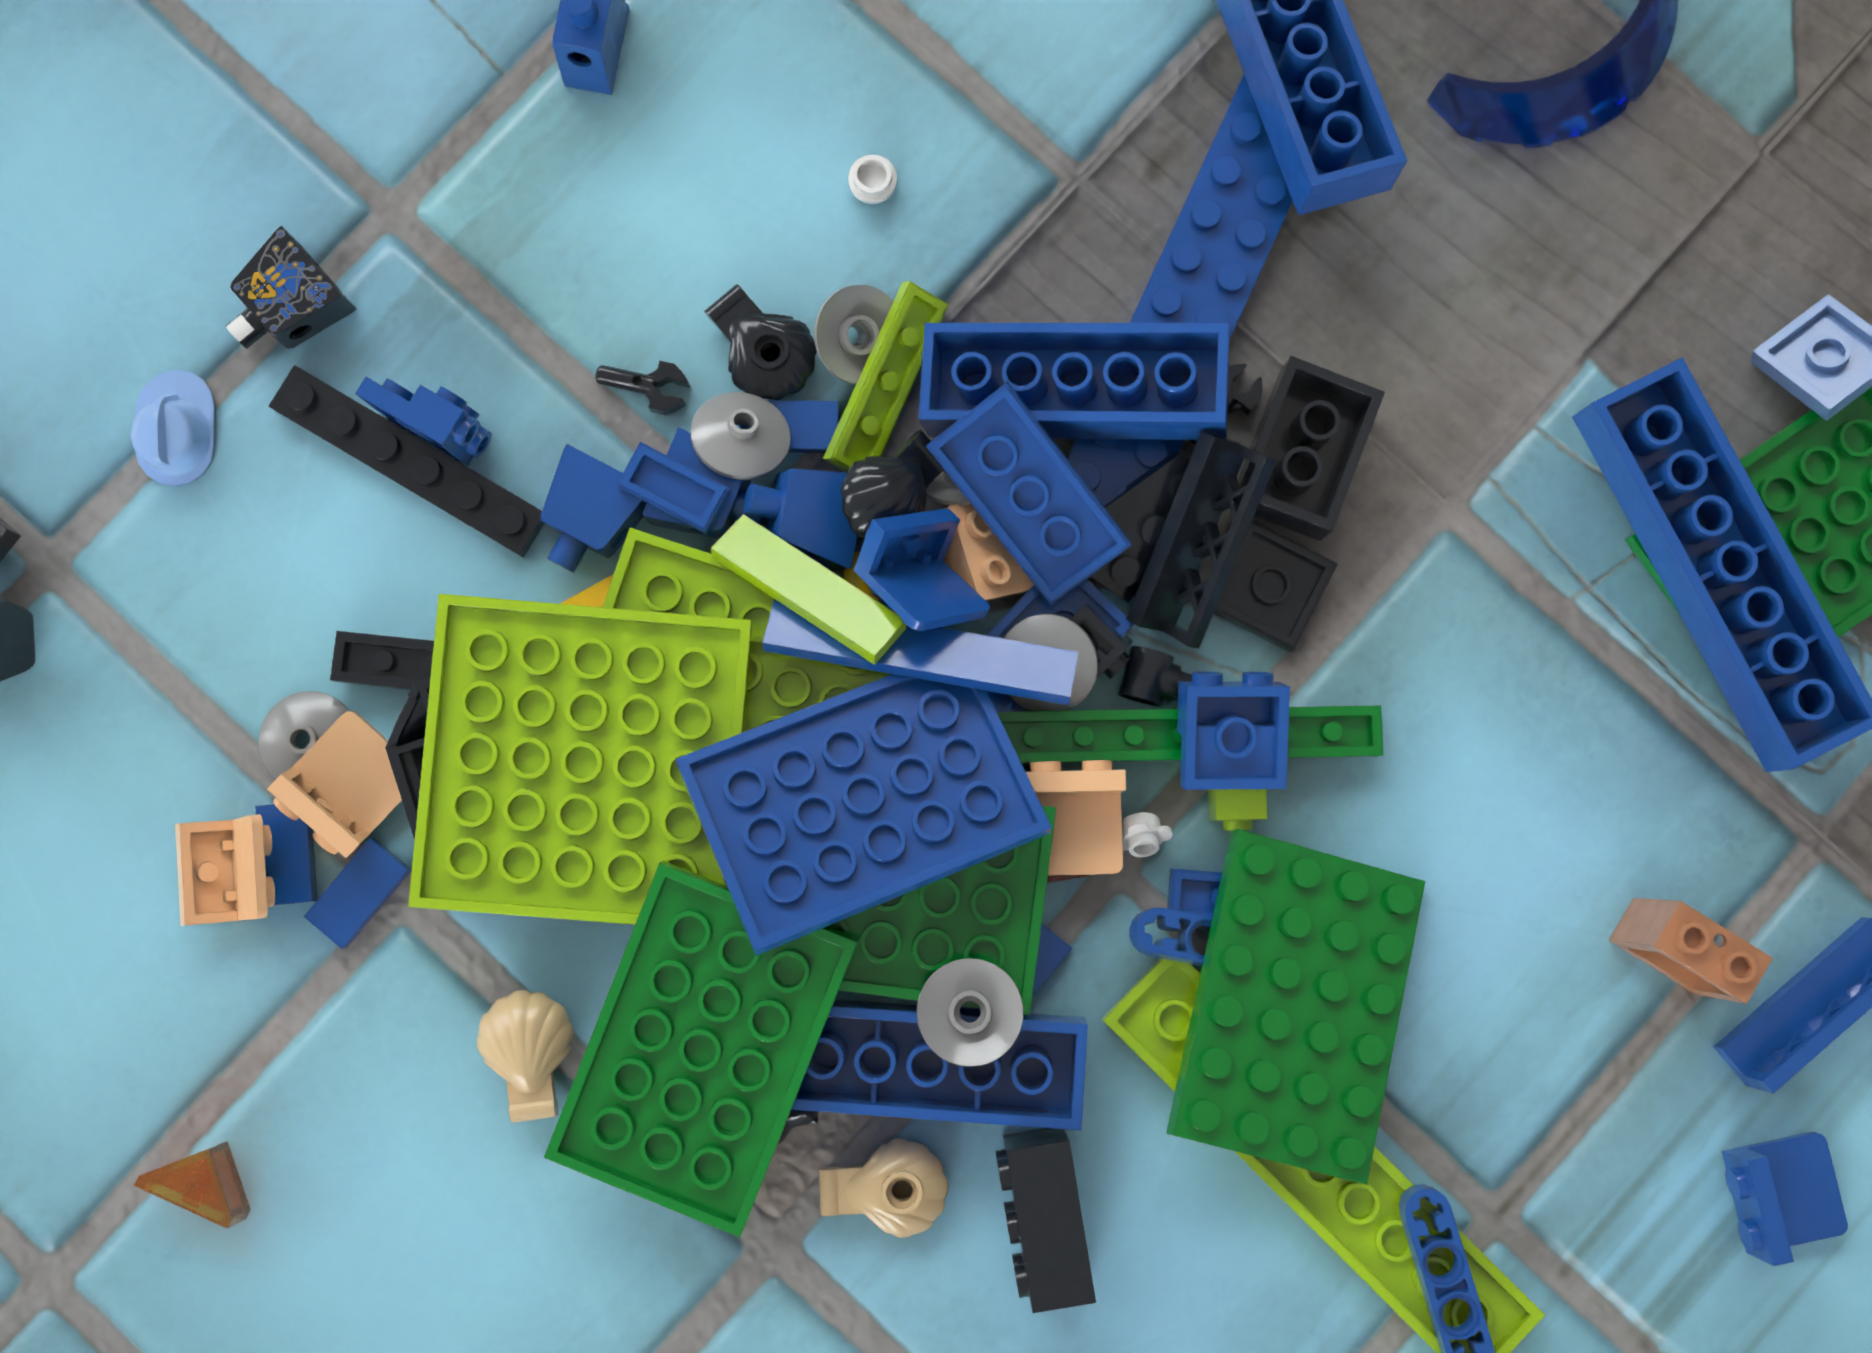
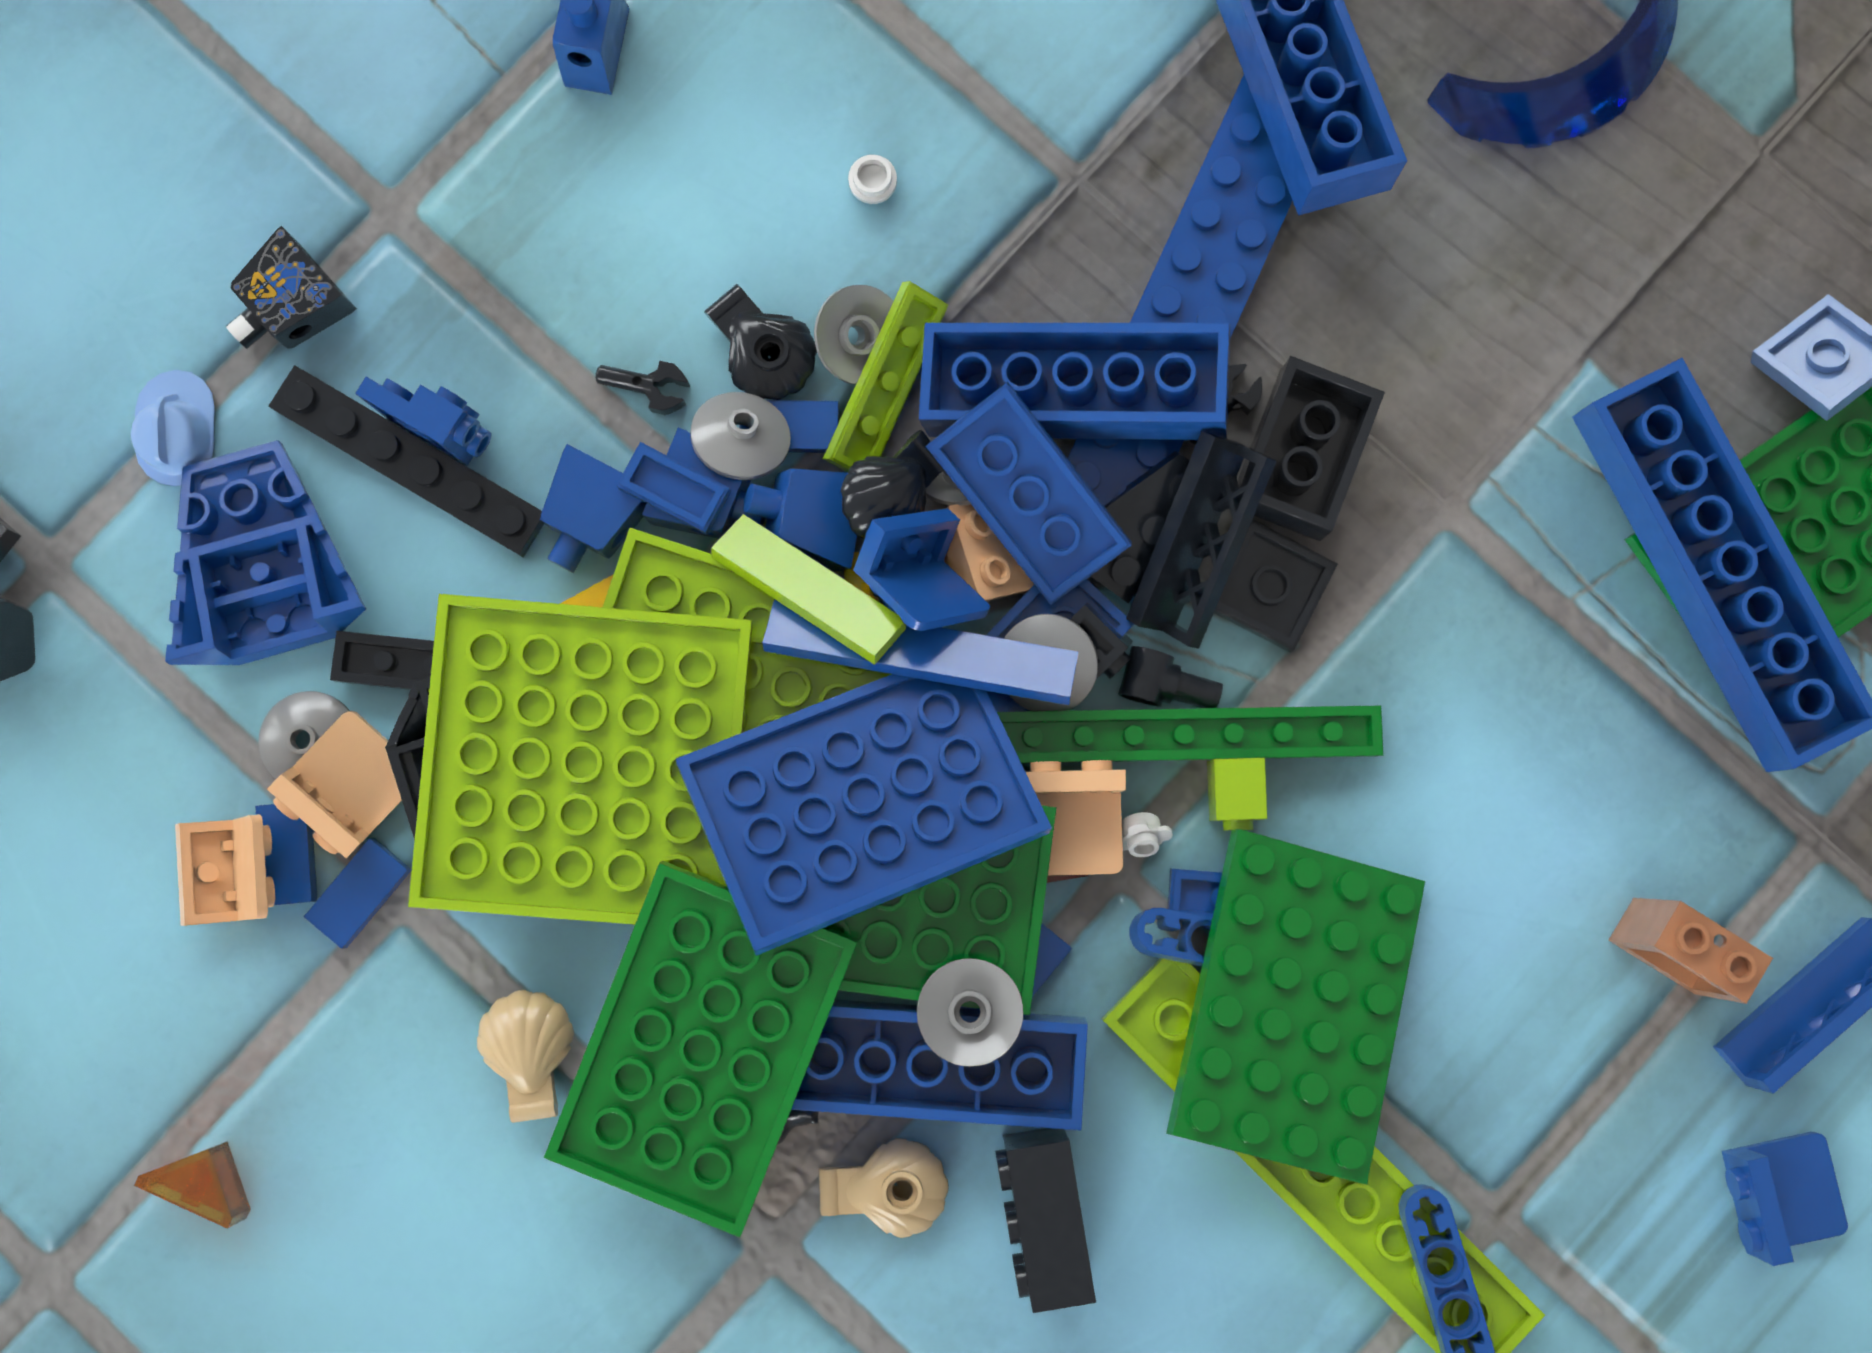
blue plate [1177,671,1290,790] -> none
none -> blue wedge [165,440,366,665]

